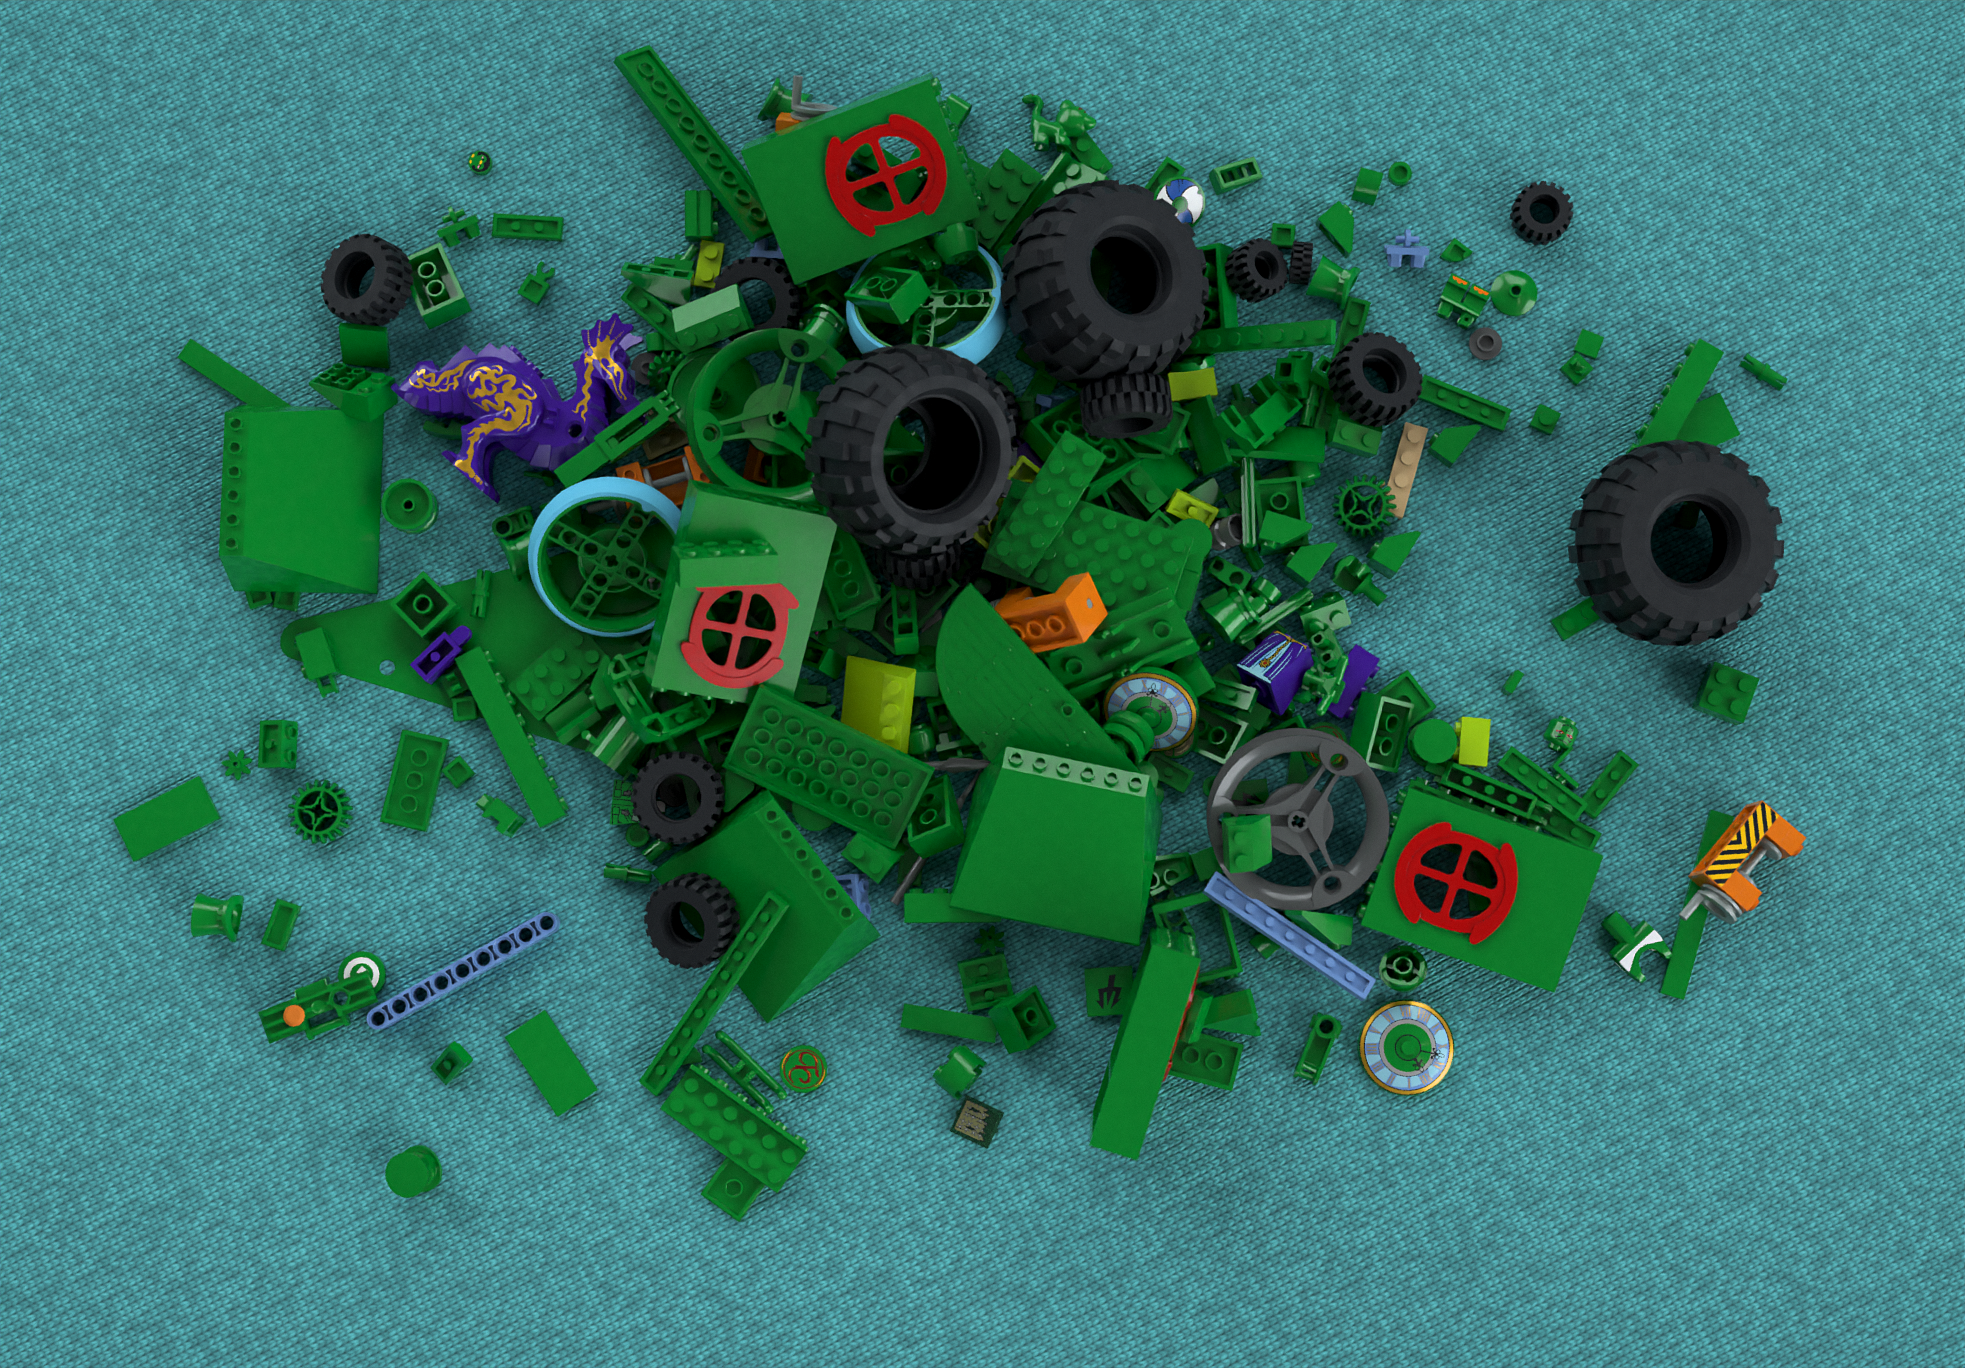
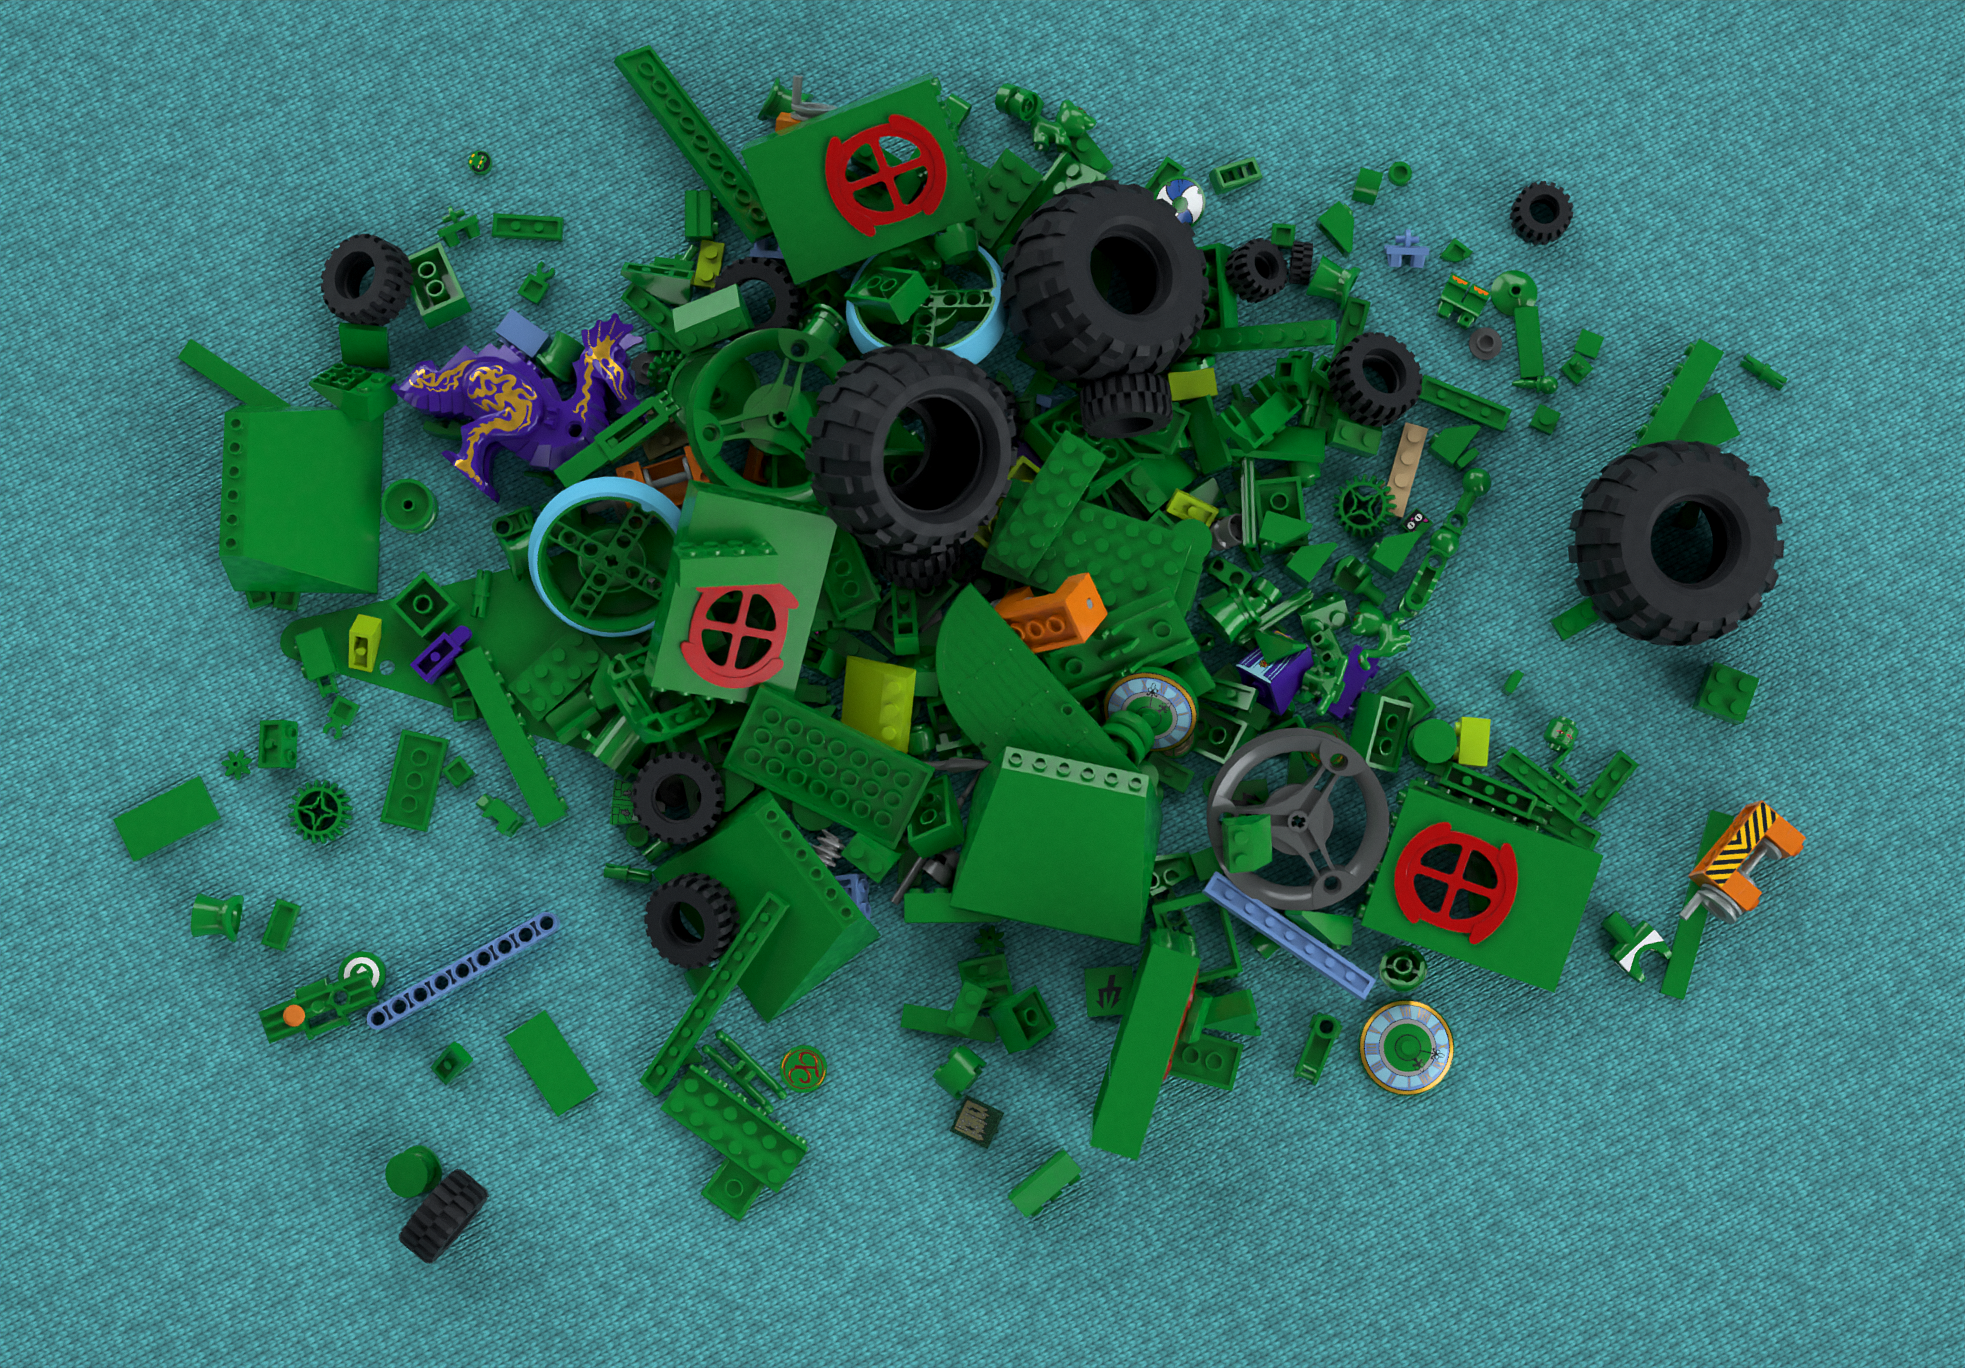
none -> green plate [323,695,361,740]
none -> lime slope [349,614,382,672]
none -> black tyre [399,1169,489,1264]
none -> medium blue brick [495,308,553,362]
none -> green hat [535,331,585,384]
none -> green brick [683,963,713,996]
none -> light grey piece [812,829,846,871]
none -> dark grey wheel [921,848,960,888]
none -> green brick [945,978,988,1035]
none -> green wheel [995,83,1039,121]
none -> green slope [1008,1147,1082,1218]
none -> green slope [1254,630,1307,664]
none -> green animal [1350,600,1411,671]
none -> green piece [1397,468,1492,619]
none -> tile [1400,507,1433,540]
none -> green tile [1453,447,1480,472]
none -> green bar [1512,376,1558,395]
none -> green tile [1513,306,1545,379]

